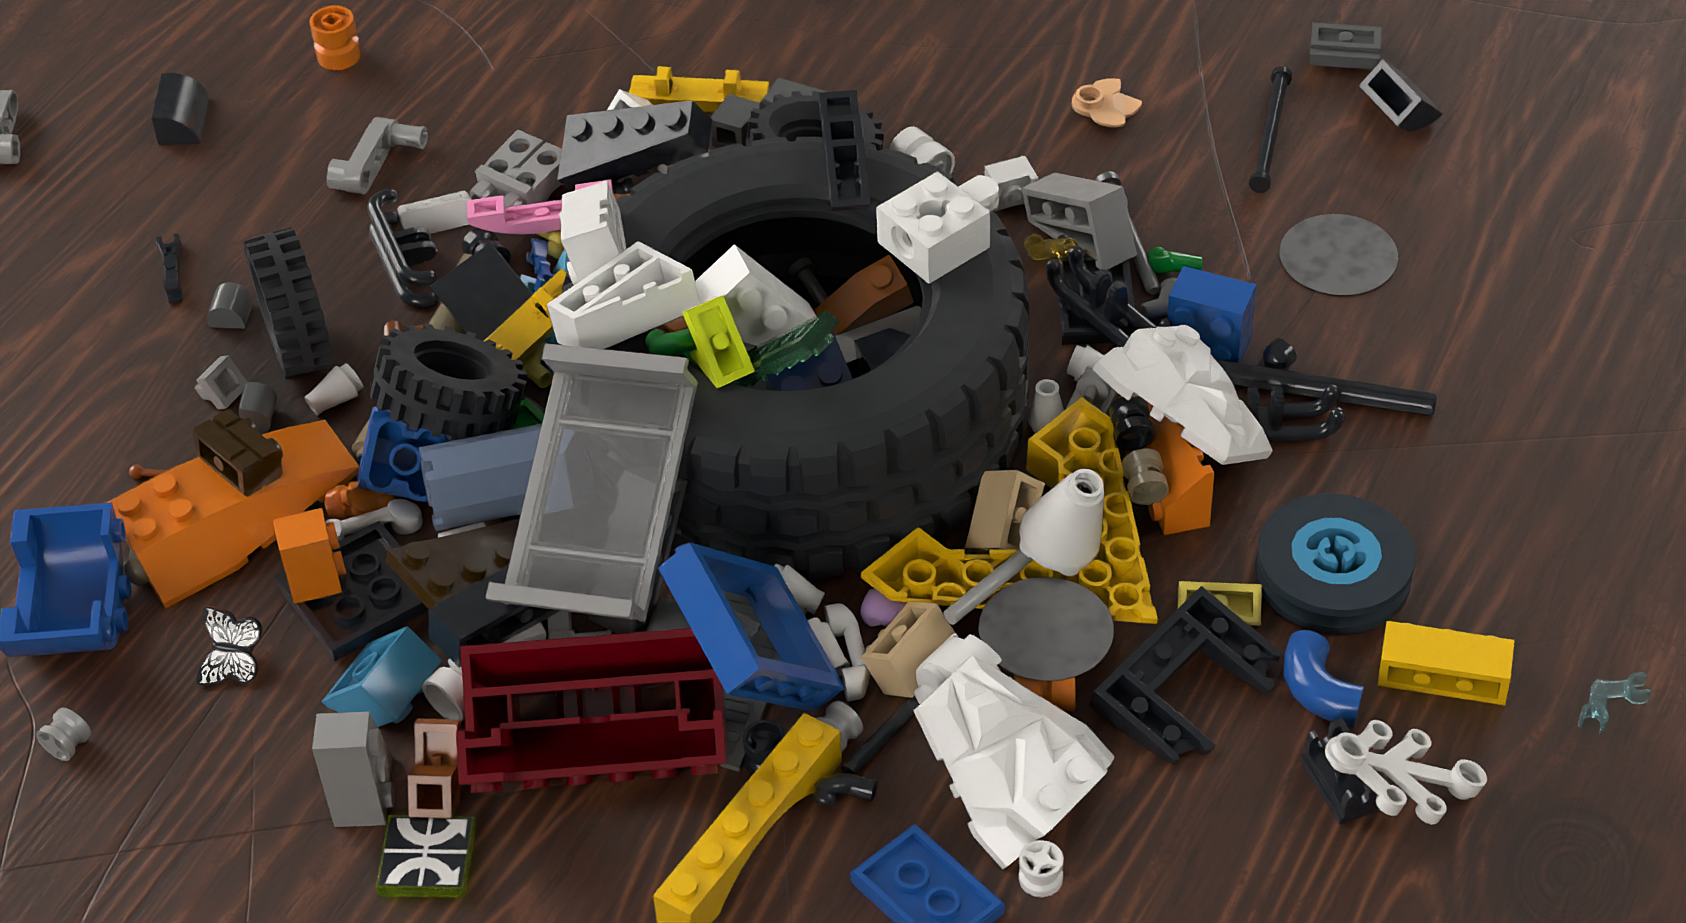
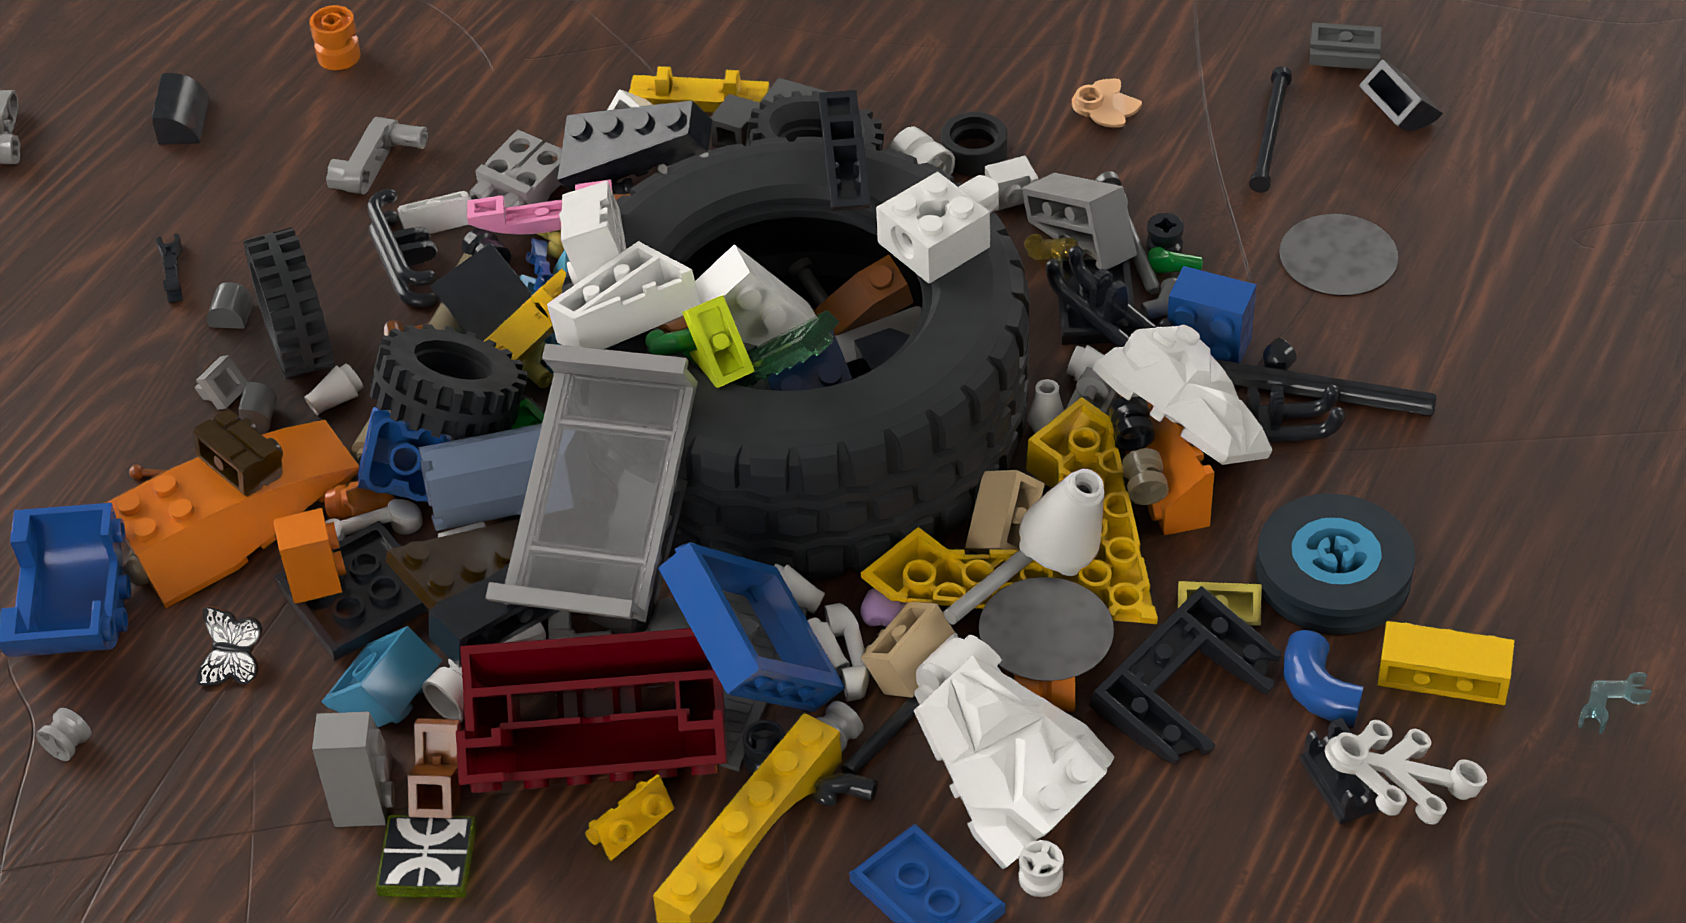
none -> yellow hinge [585,774,675,861]
none -> black tyre [941,112,1008,176]
none -> black wheel [1146,213,1184,253]

